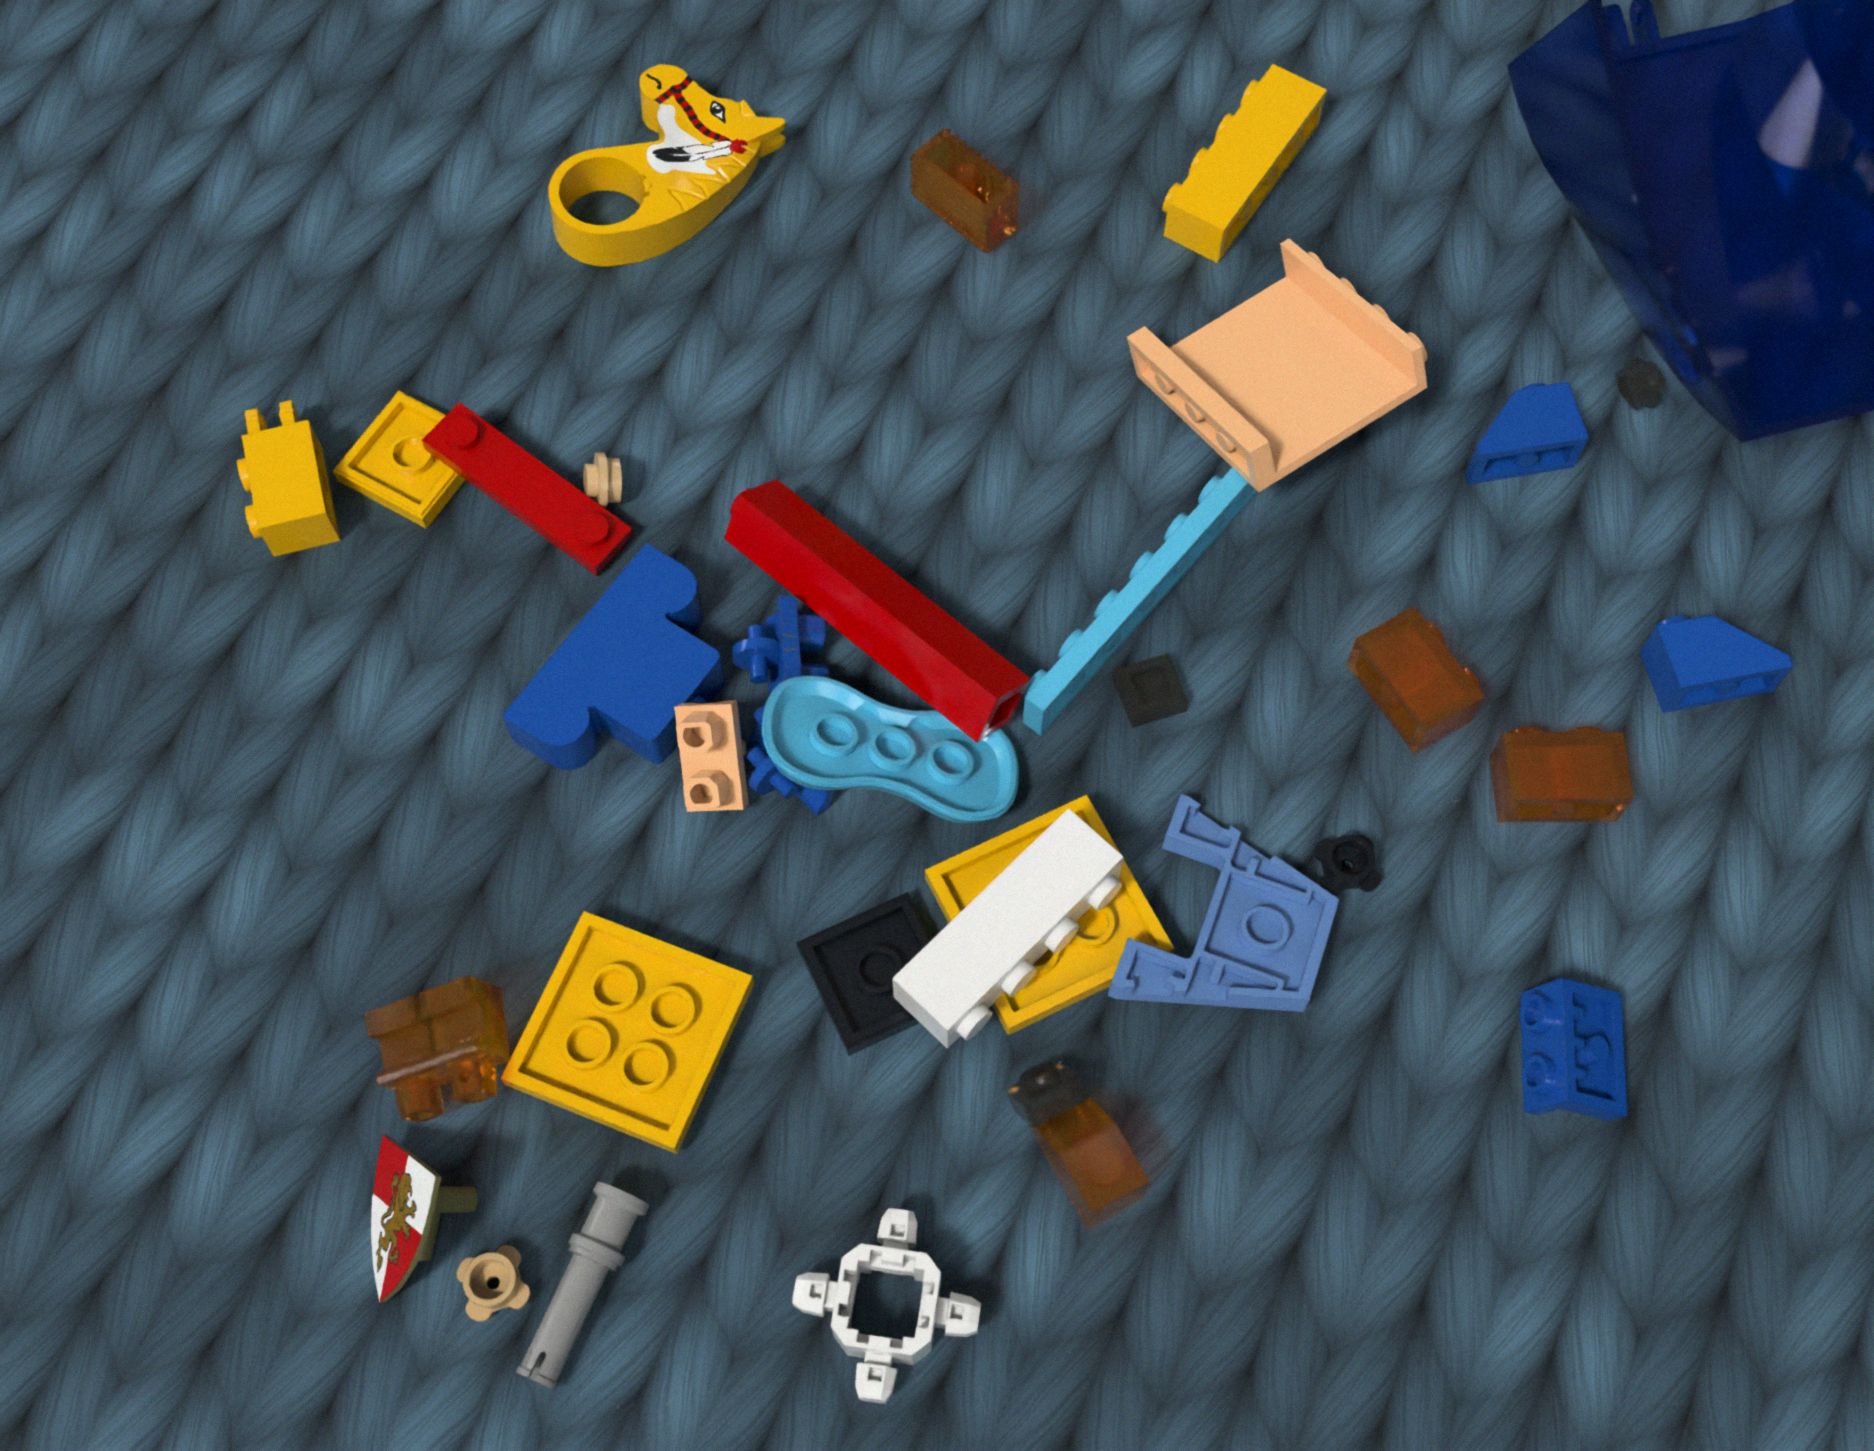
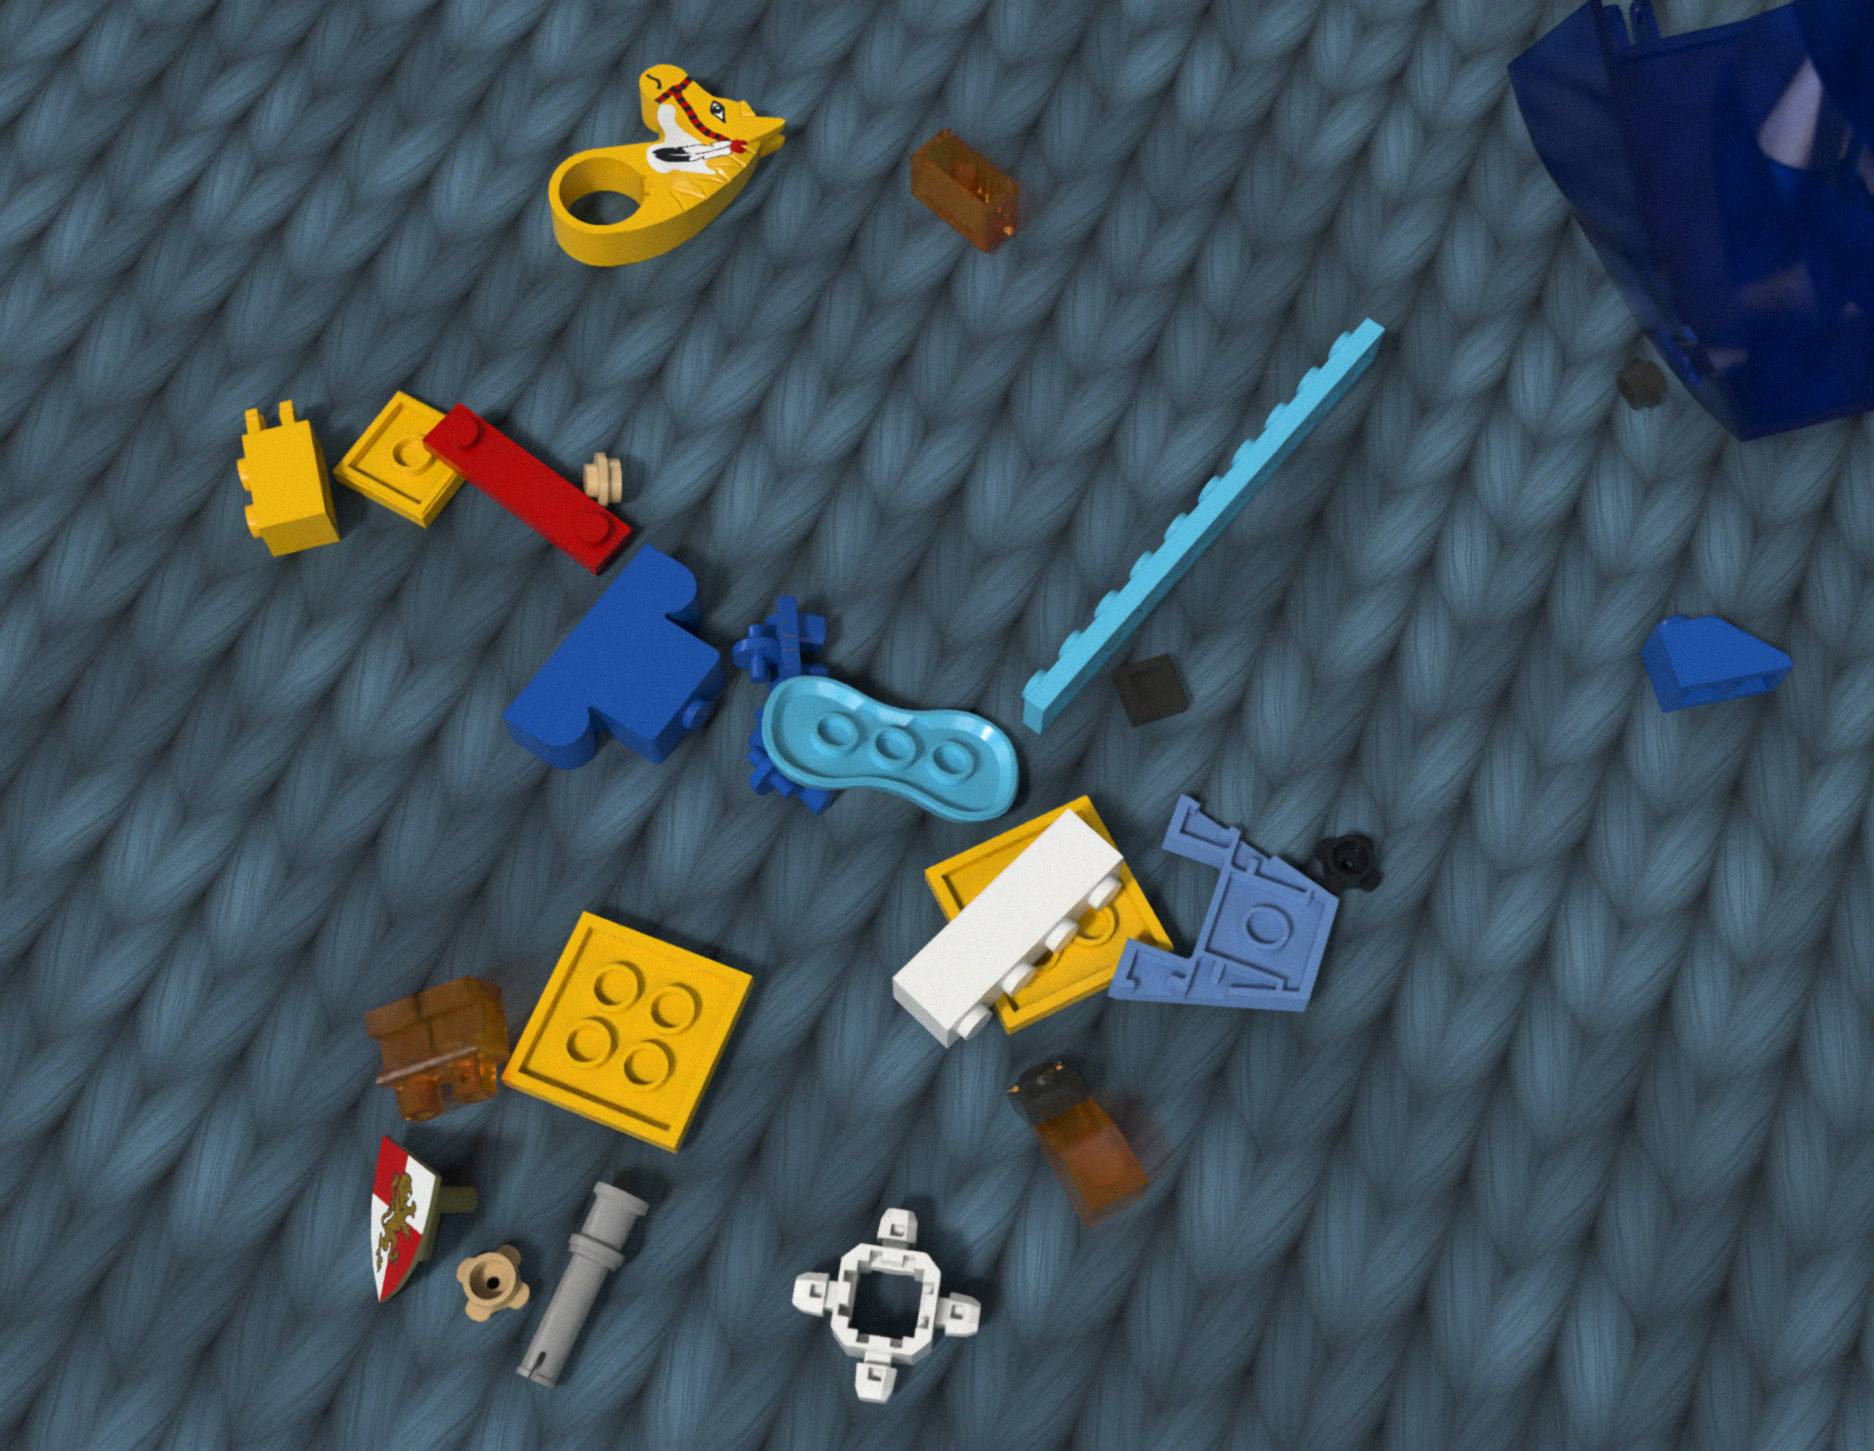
light nougat hips [674,700,749,812] -> none
red brick [724,479,1031,742] -> none
black tile [796,892,931,1056] -> none
light nougat panel [1127,239,1428,492] -> none
yellow brick [1162,64,1327,263] -> none
clear orange brick [1346,606,1485,754] -> none
blue slope [1465,382,1589,485] -> none
clear orange brick [1489,726,1634,822] -> none
blue bracket [1519,978,1628,1121] -> none

